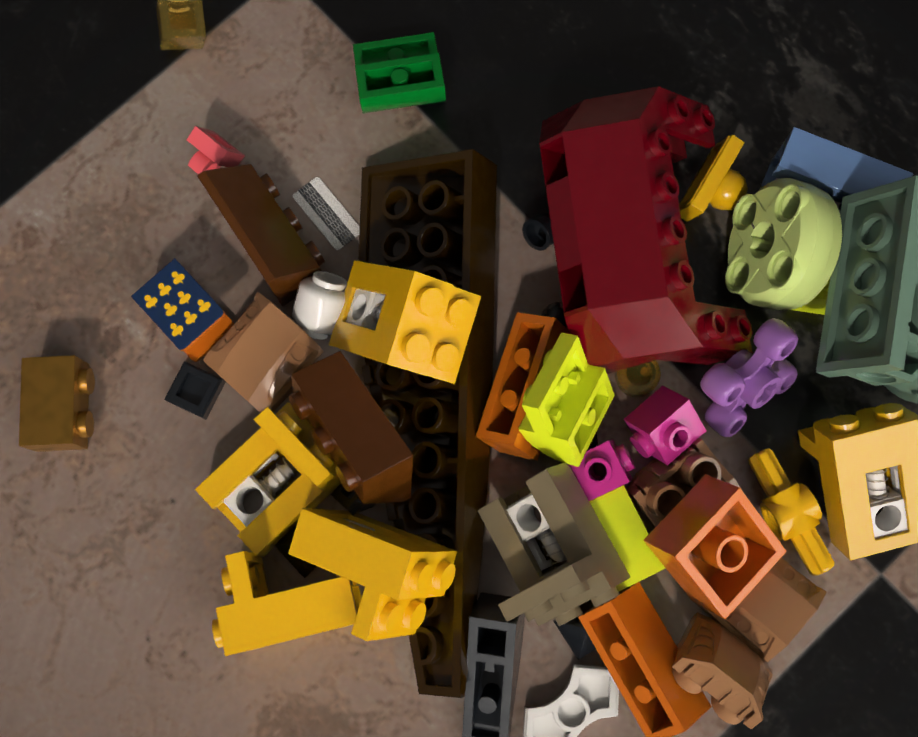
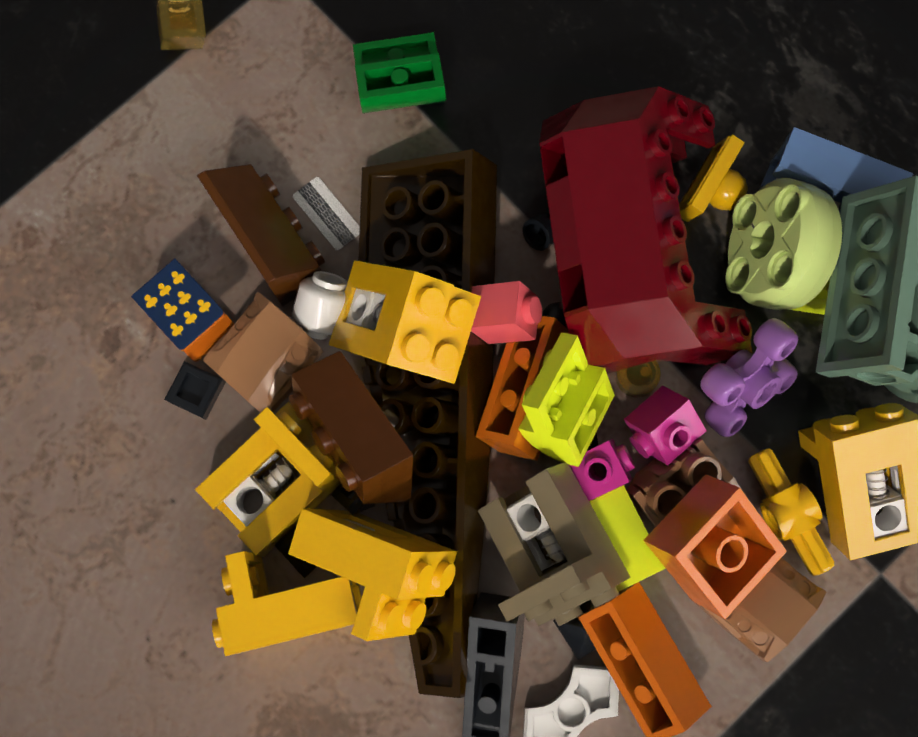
pearl gold brick [19,355,95,452] -> none
coral tile [186,126,245,174] -> none
medium nougat slope [672,612,773,729] -> none
none -> coral brick [471,281,542,344]

